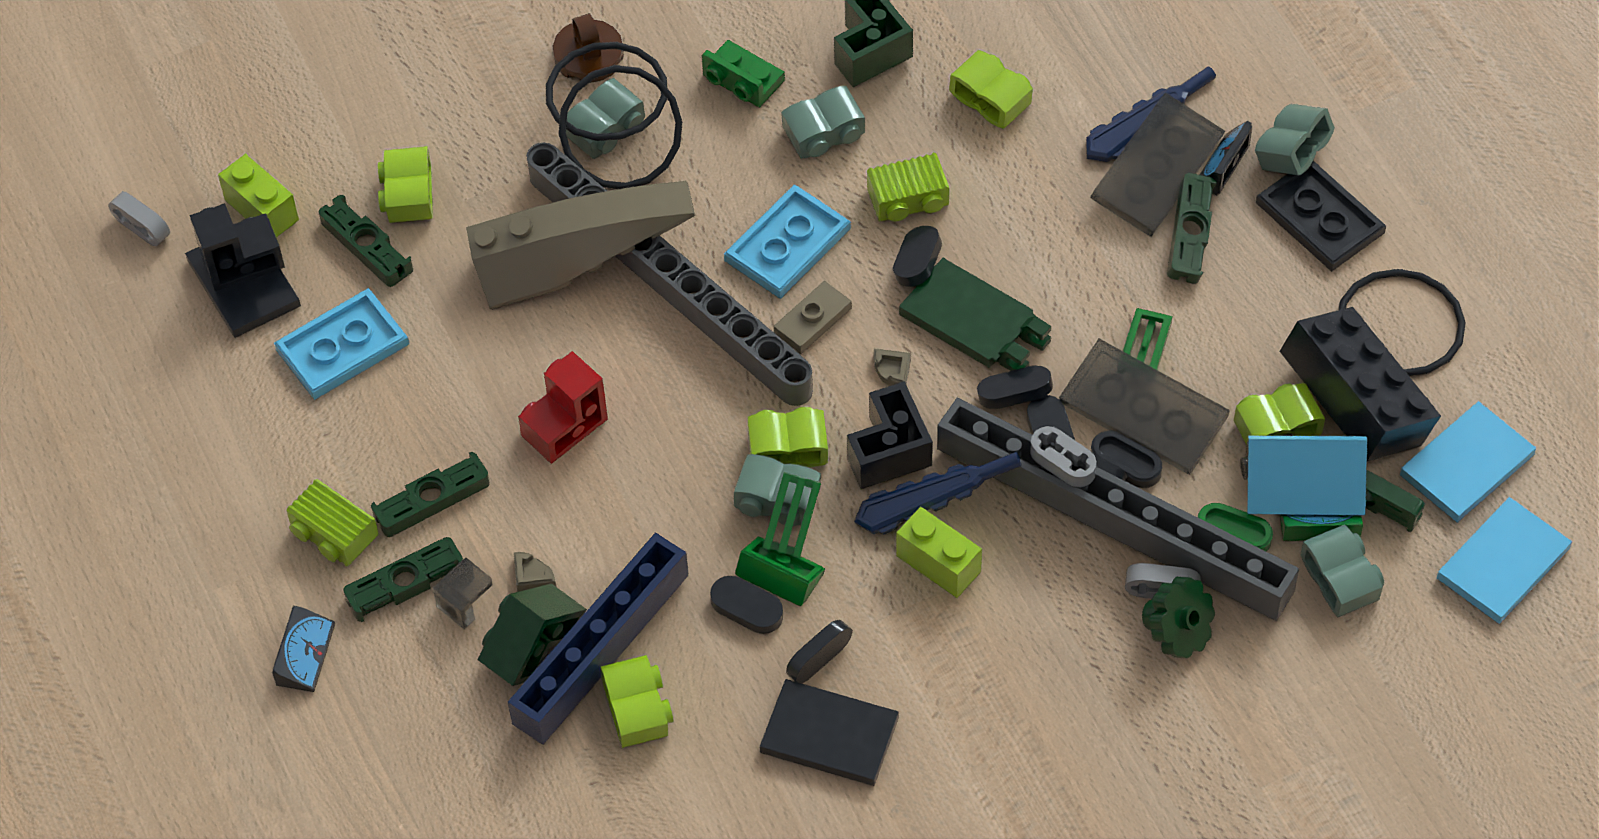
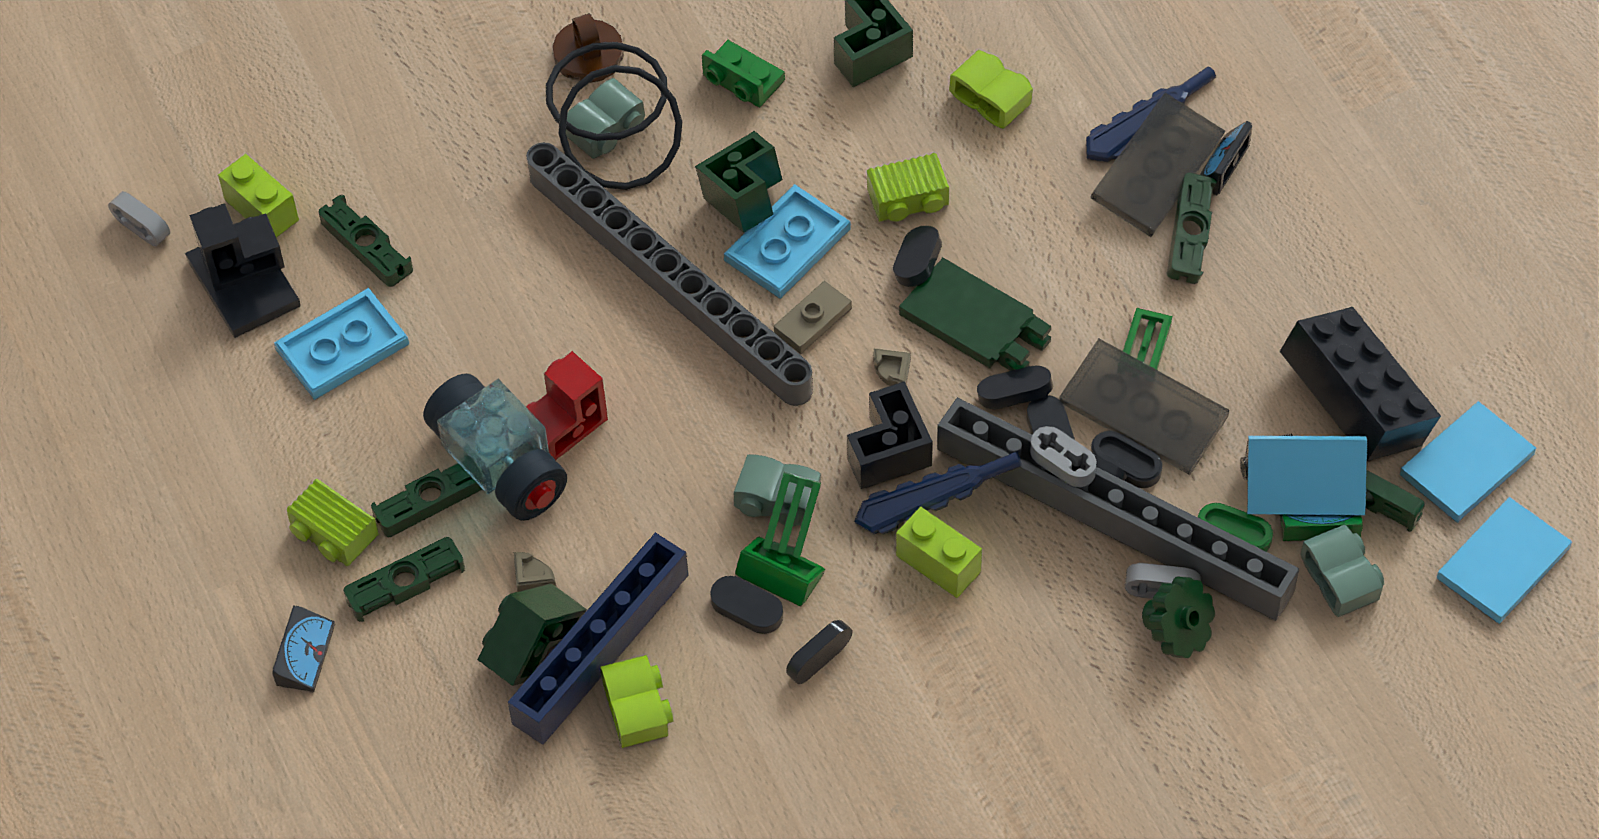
lime brick [378,146,433,223] -> none
clear smoke panel [433,558,493,629] -> none
dark tan wedge [466,181,695,309] -> none
lime brick [748,407,828,467] -> none
black tile [760,679,899,786] -> none
sand green brick [781,86,865,158] -> none
lime brick [1233,383,1325,447] -> none
sand green brick [1255,104,1335,175] -> none
black tile [1256,161,1386,272] -> none
black piece [1338,269,1466,376] -> none
none -> brick [423,373,567,521]
none -> dark green brick [695,131,783,232]

